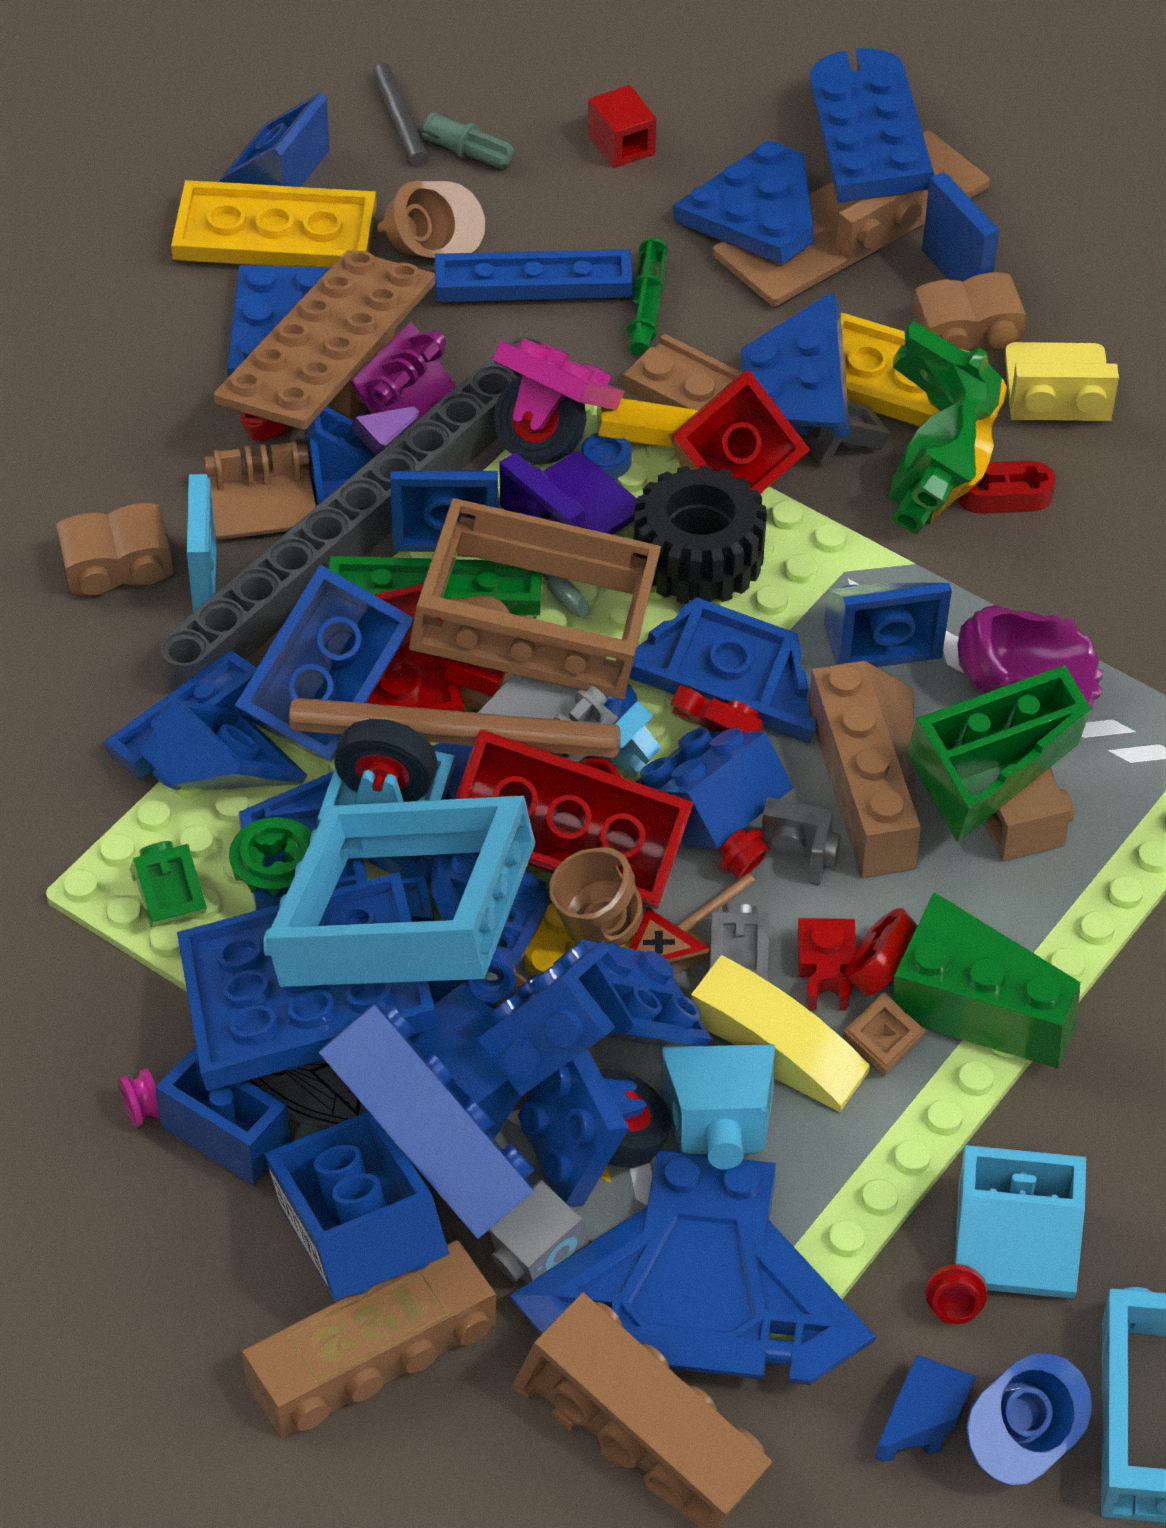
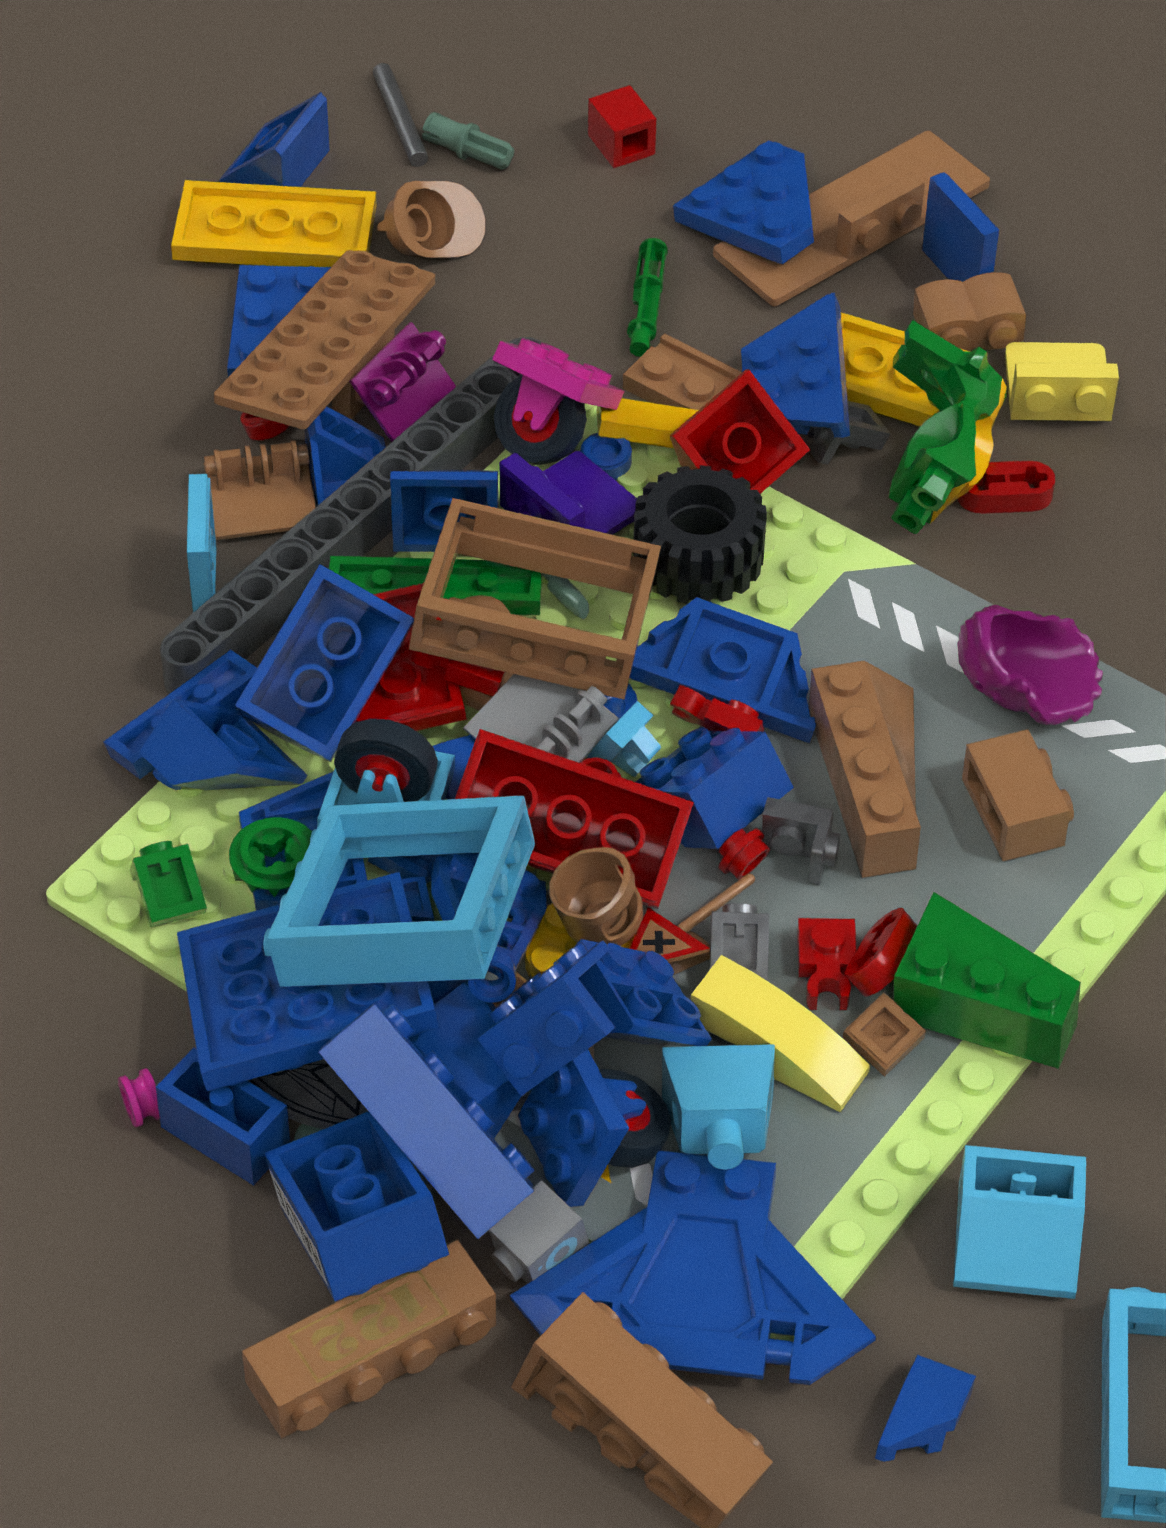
medium nougat brick [56,503,174,596] -> none
medium nougat axle [289,698,621,758] -> none
medium lavender slope [350,406,419,455] -> none
blue plate [435,249,633,302] -> none
blue plate [810,48,934,203] -> none
blue slope [824,583,952,667] -> none
green wedge [906,665,1091,843] -> none
red plate [926,1264,987,1324] -> none
blue piece [966,1353,1092,1485] -> none

